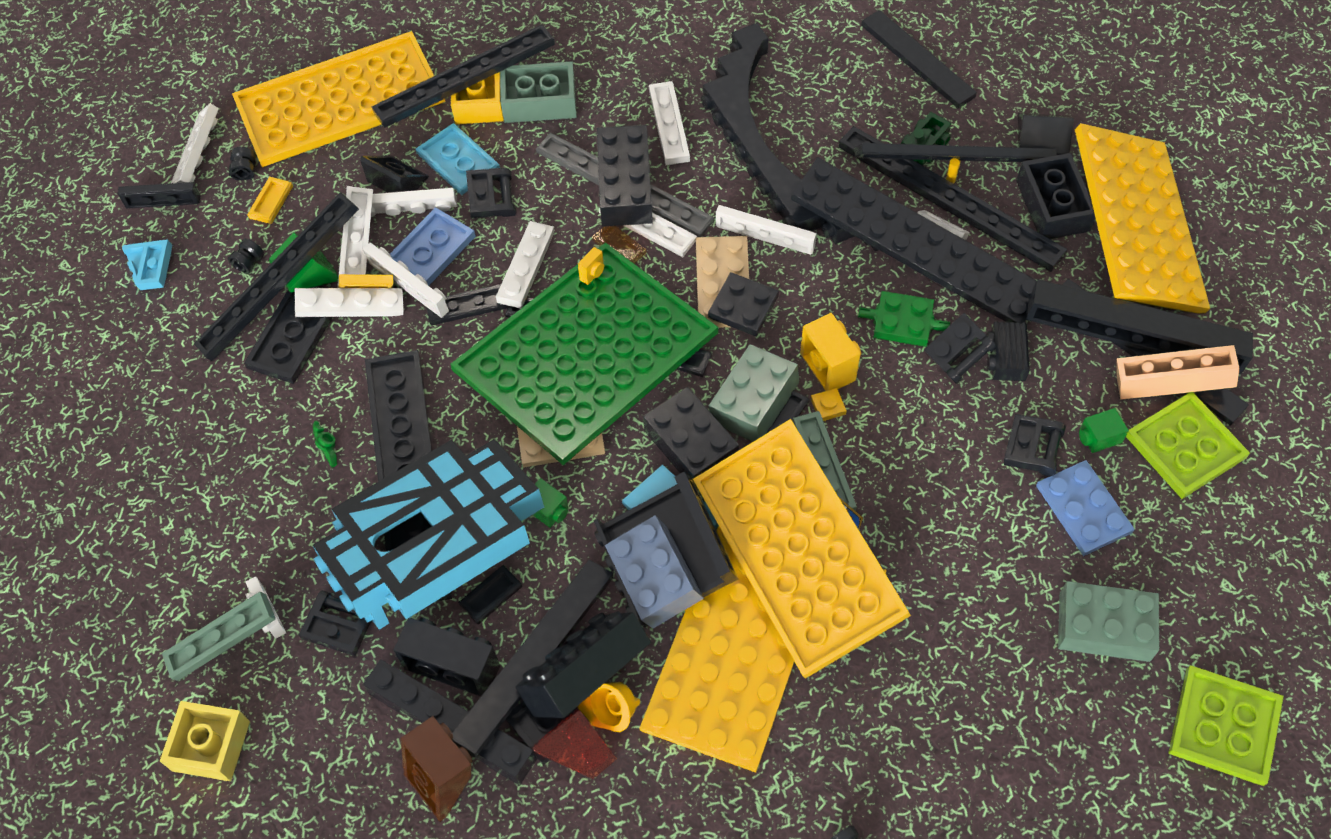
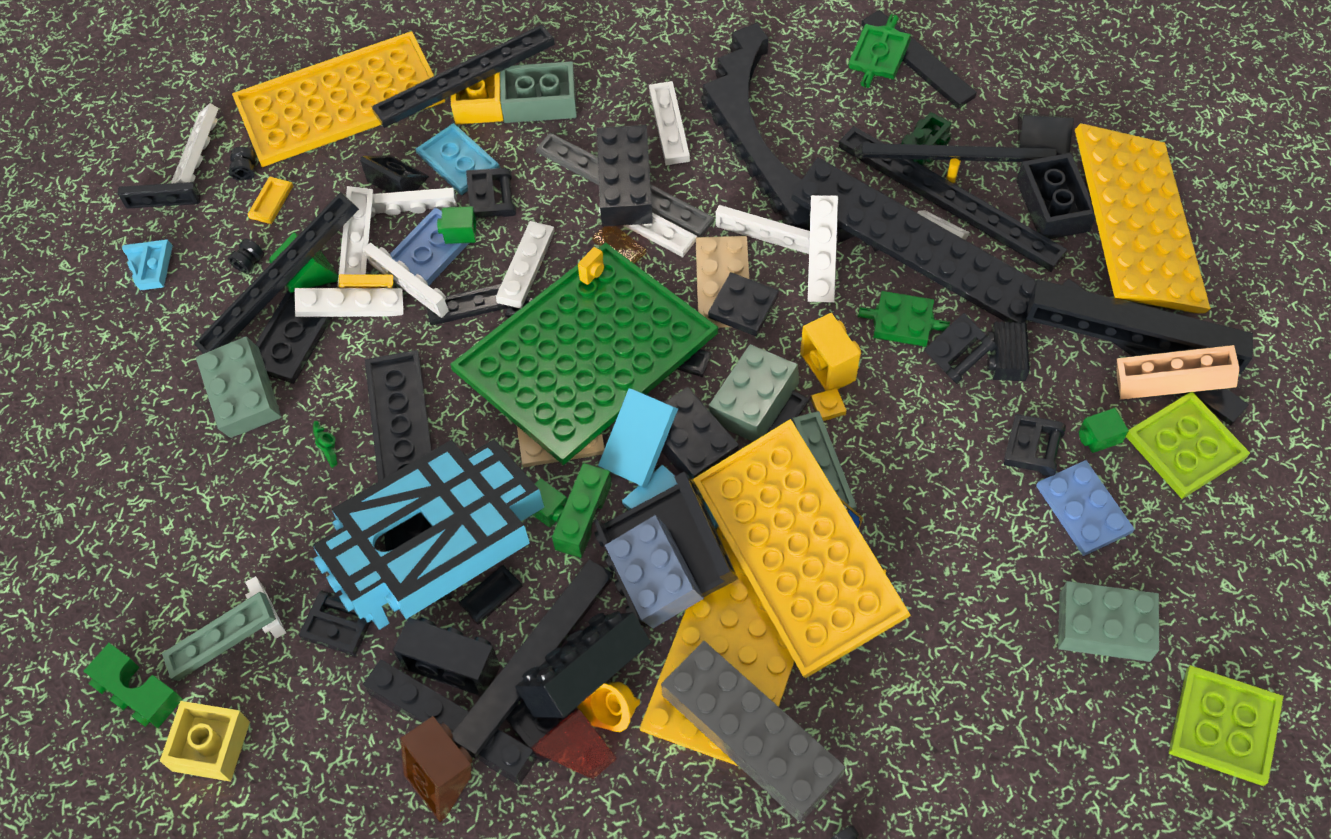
none -> green arch [83,643,183,728]
none -> sand green brick [196,336,282,438]
none -> green brick [437,206,477,244]
none -> green arch [552,463,612,558]
none -> medium azure tile [598,388,678,487]
none -> dark grey brick [661,641,846,823]
none -> white plate [808,196,838,303]
none -> green plate [848,14,911,88]

